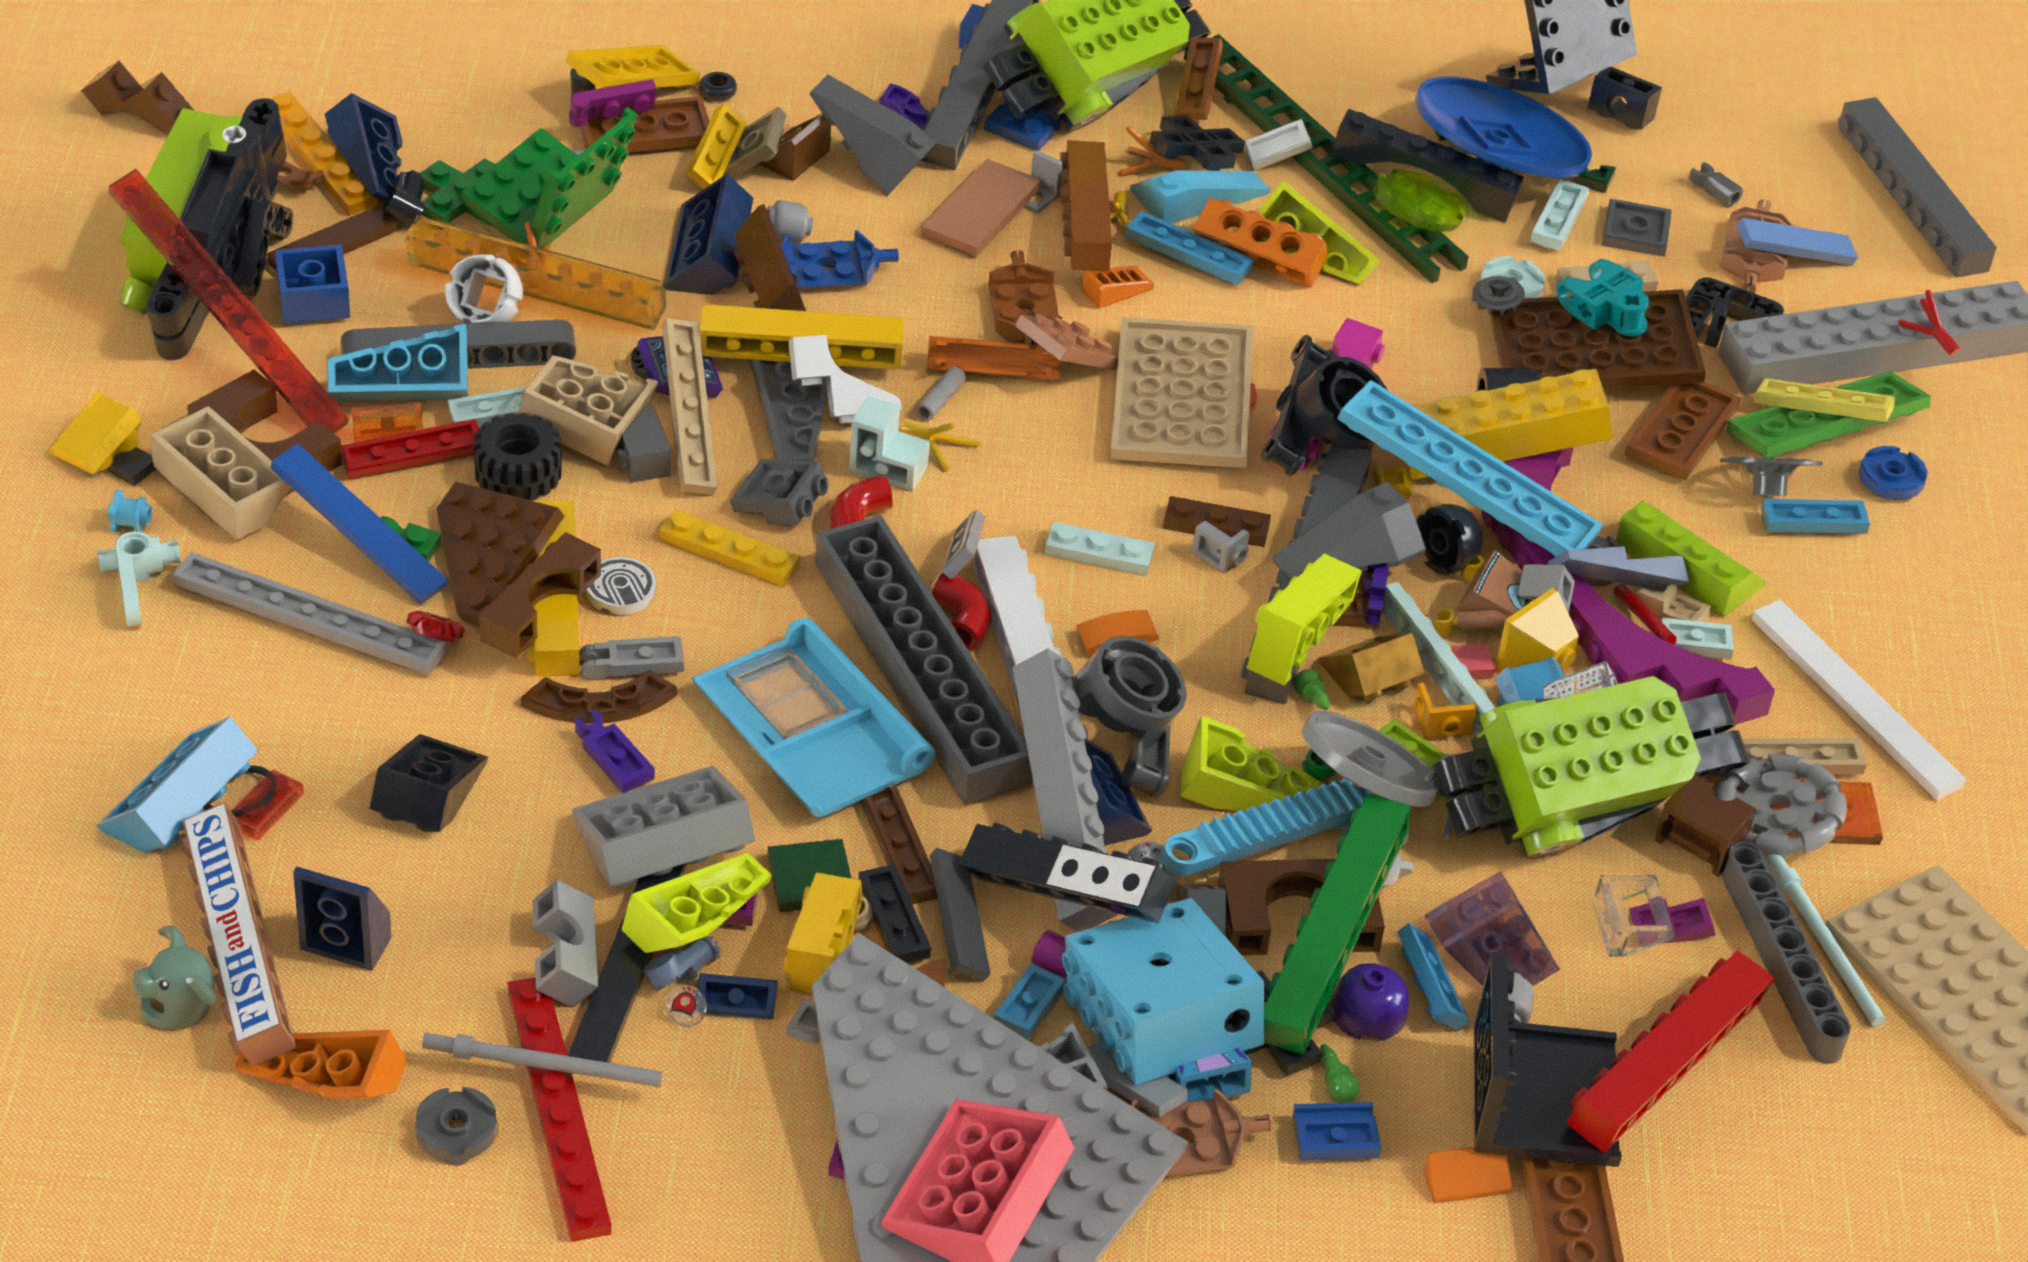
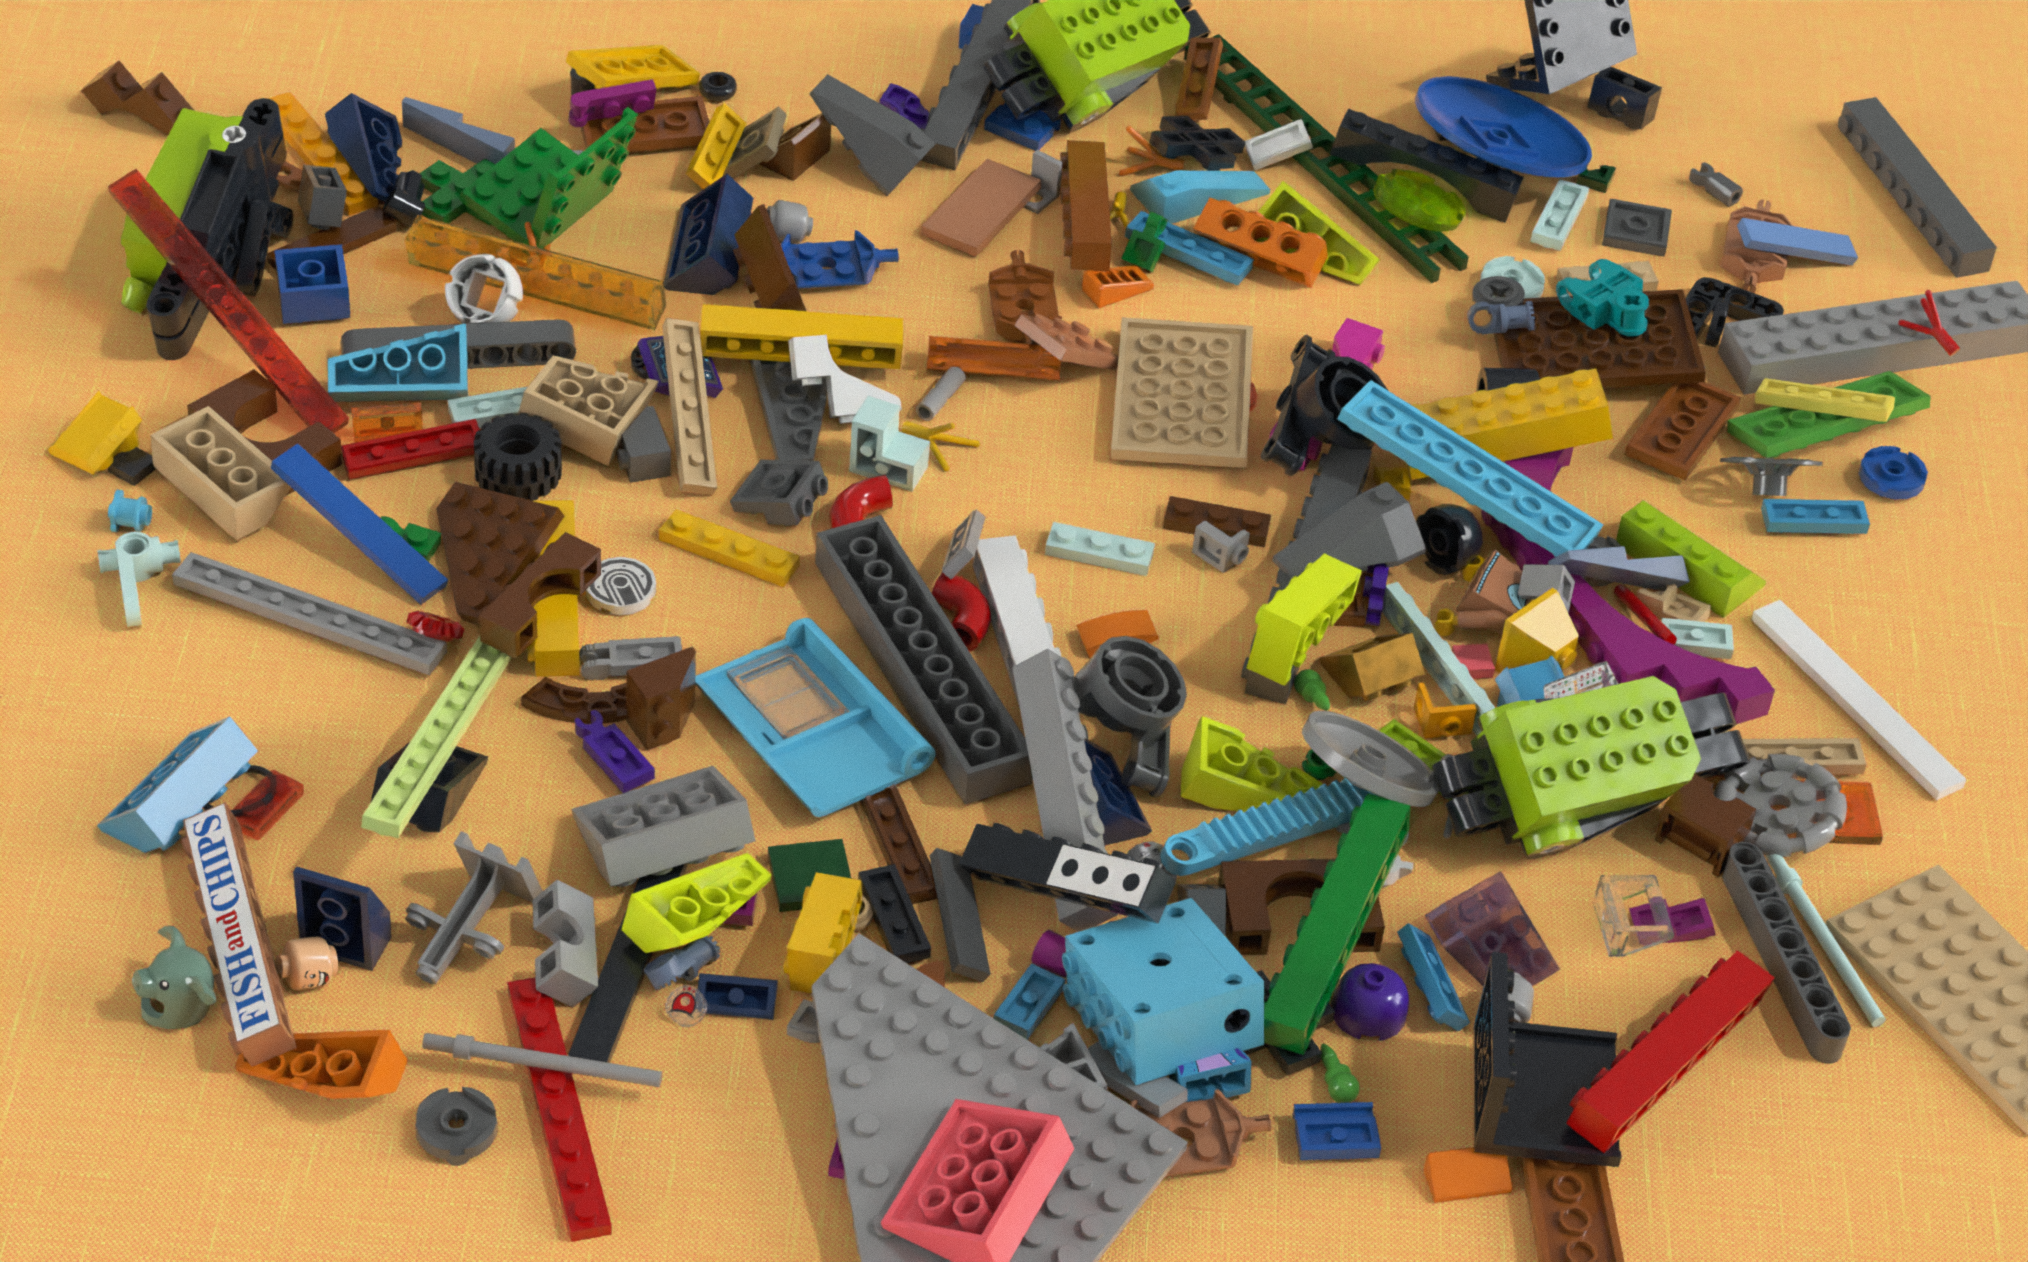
none -> light nougat head [276,936,338,990]
none -> dark grey brick [298,164,347,230]
none -> yellowish green plate [361,635,512,838]
none -> sand blue slope [402,97,515,164]
none -> light grey piece [405,831,543,985]
none -> reddish brown slope [626,646,696,750]
none -> green plate [1121,212,1168,272]
none -> sand blue connector [1467,301,1535,335]

